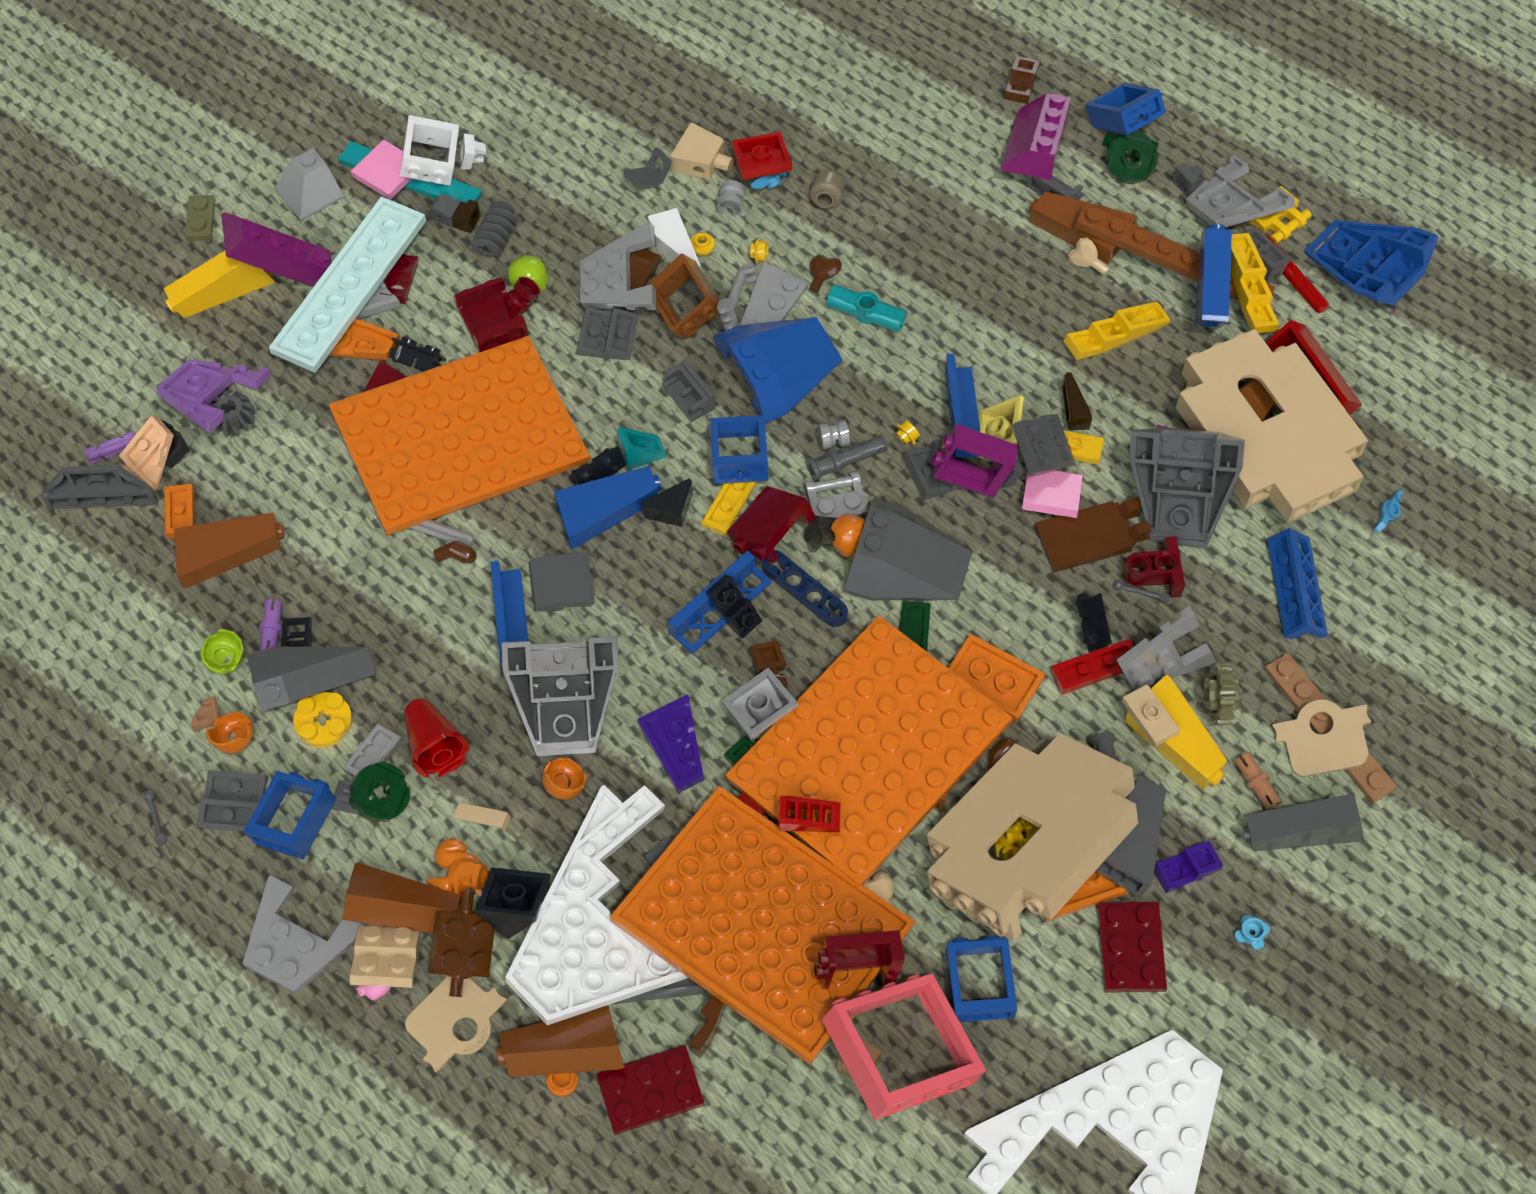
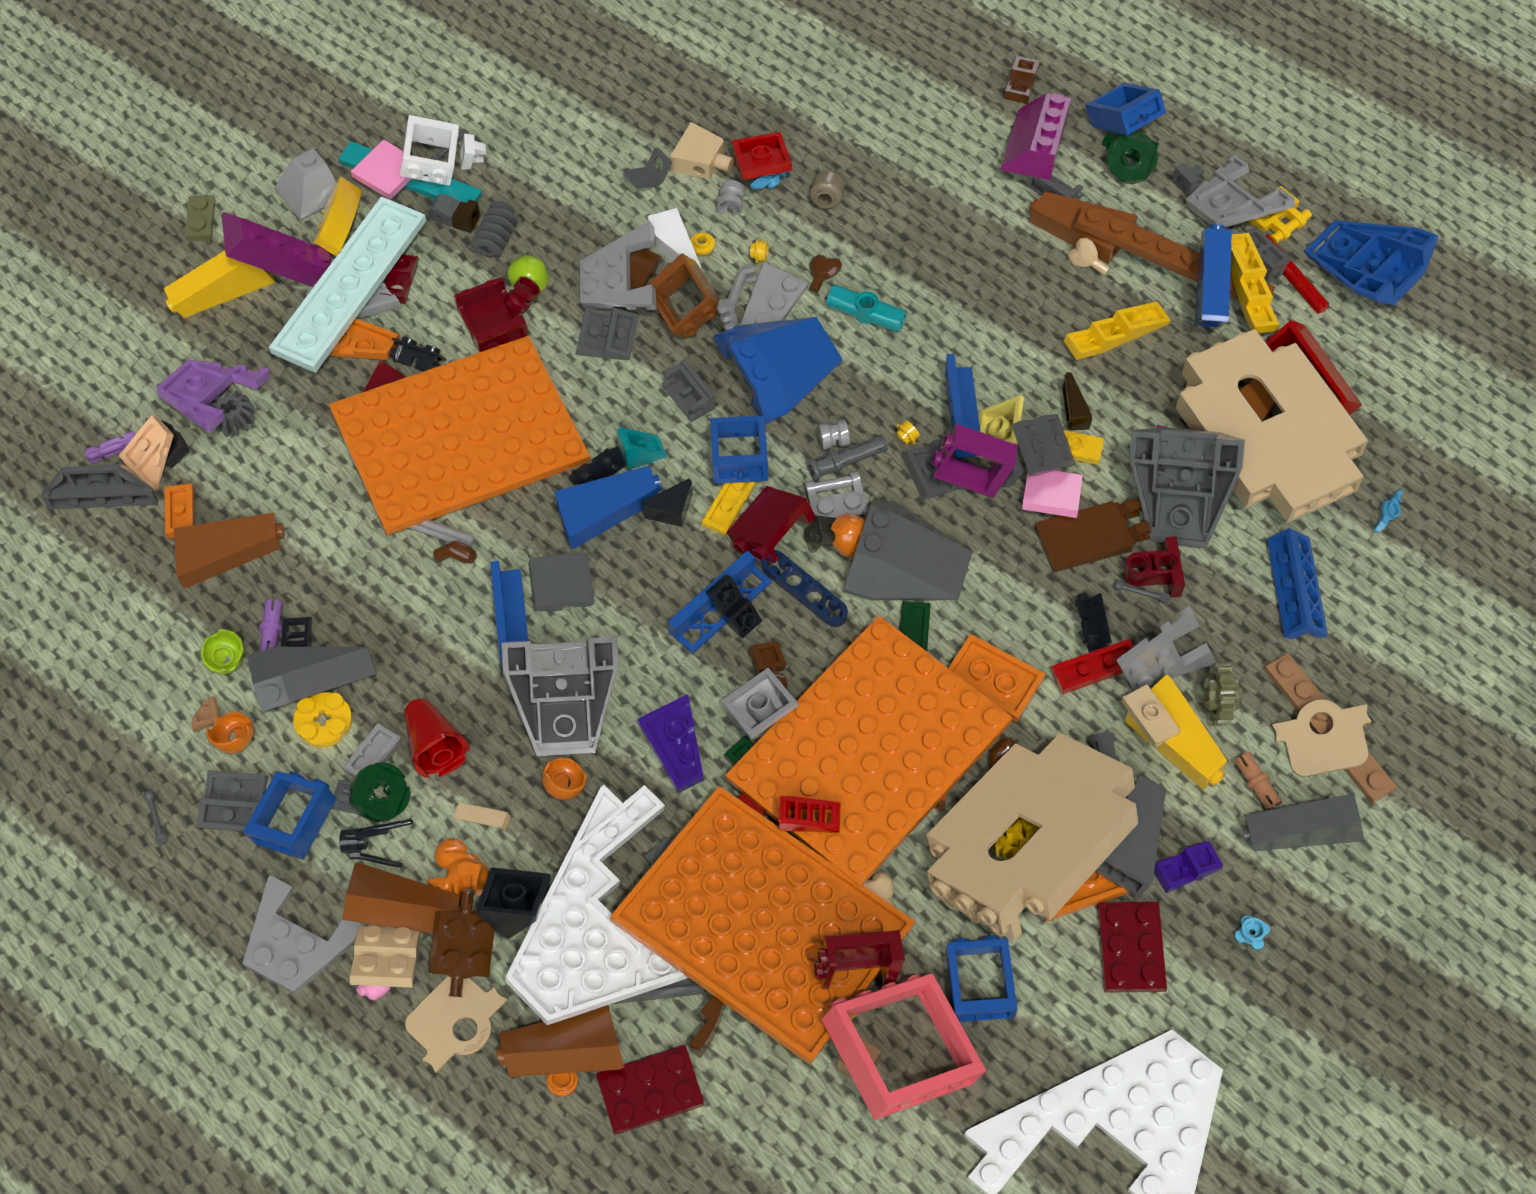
none -> yellow slope [314,176,362,256]
none -> black plant [339,819,413,868]

